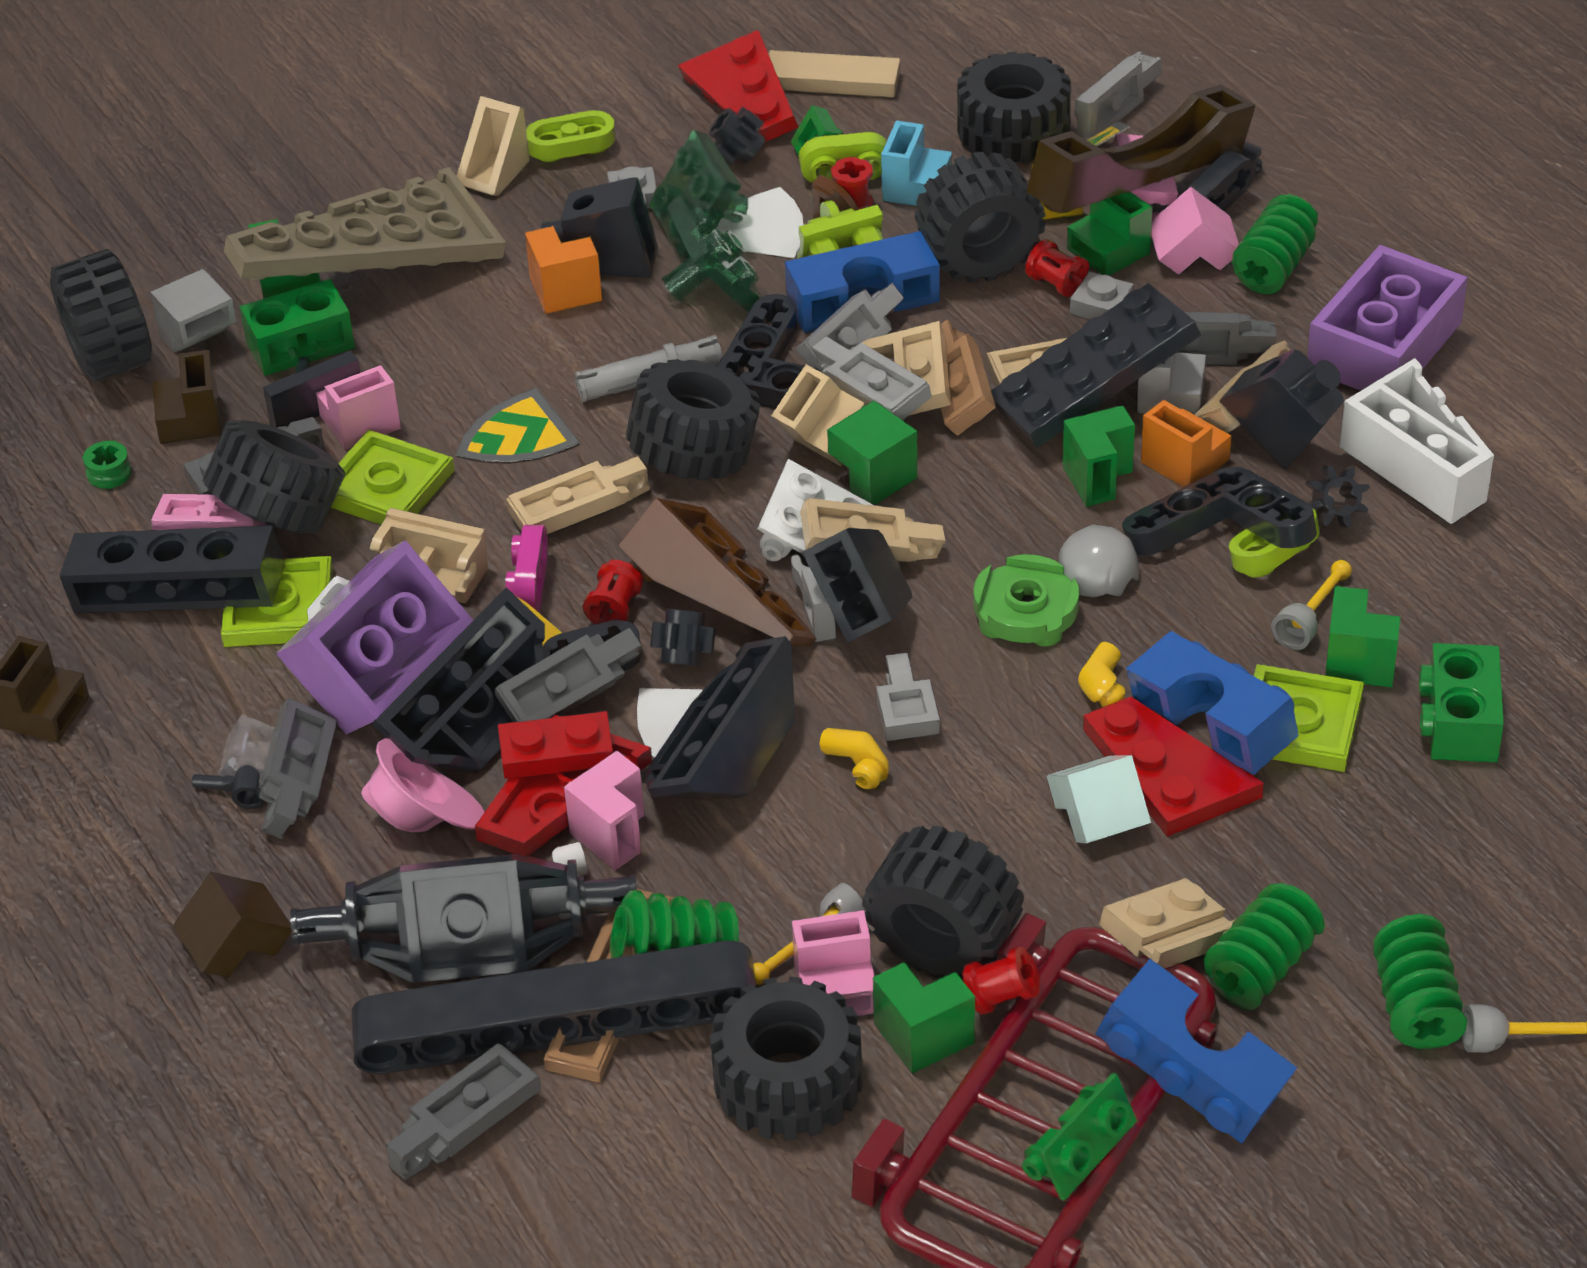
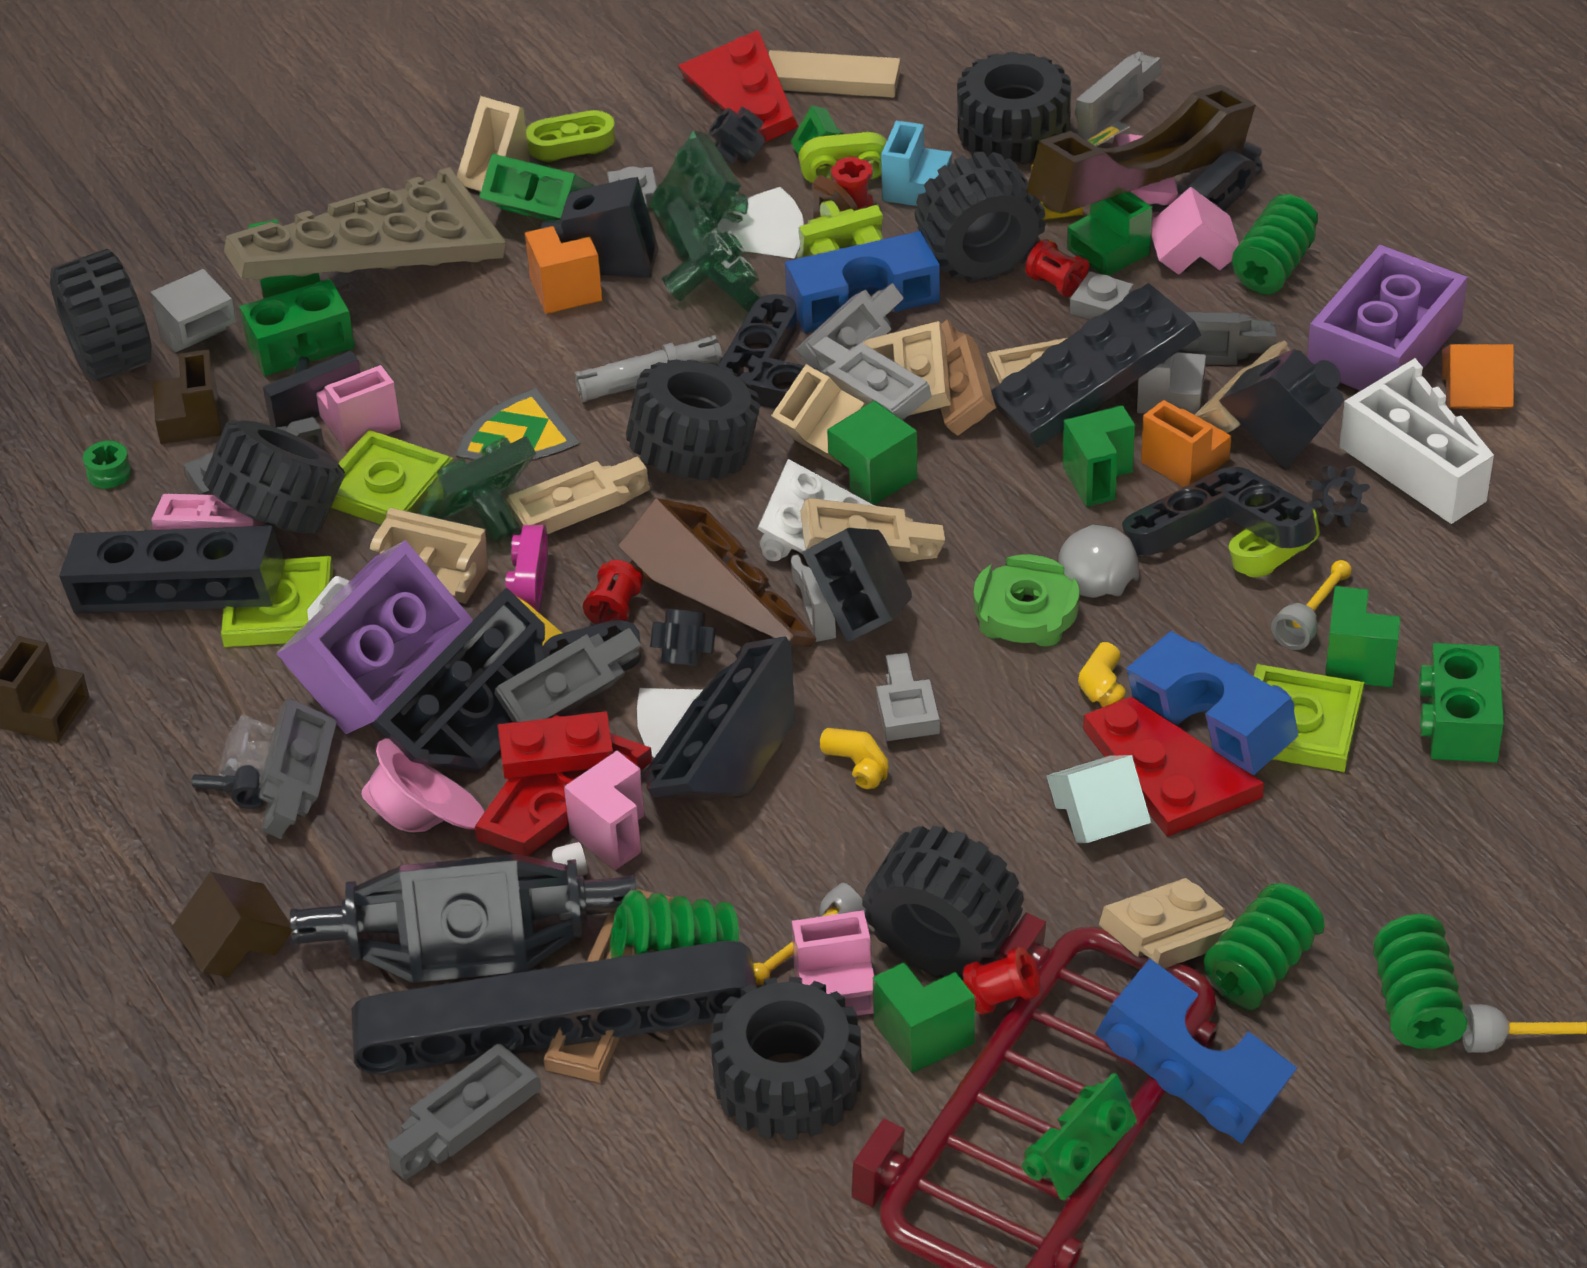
none -> clear green plate [418,436,537,542]
none -> green brick [479,153,595,221]
none -> orange piece [1442,344,1514,409]

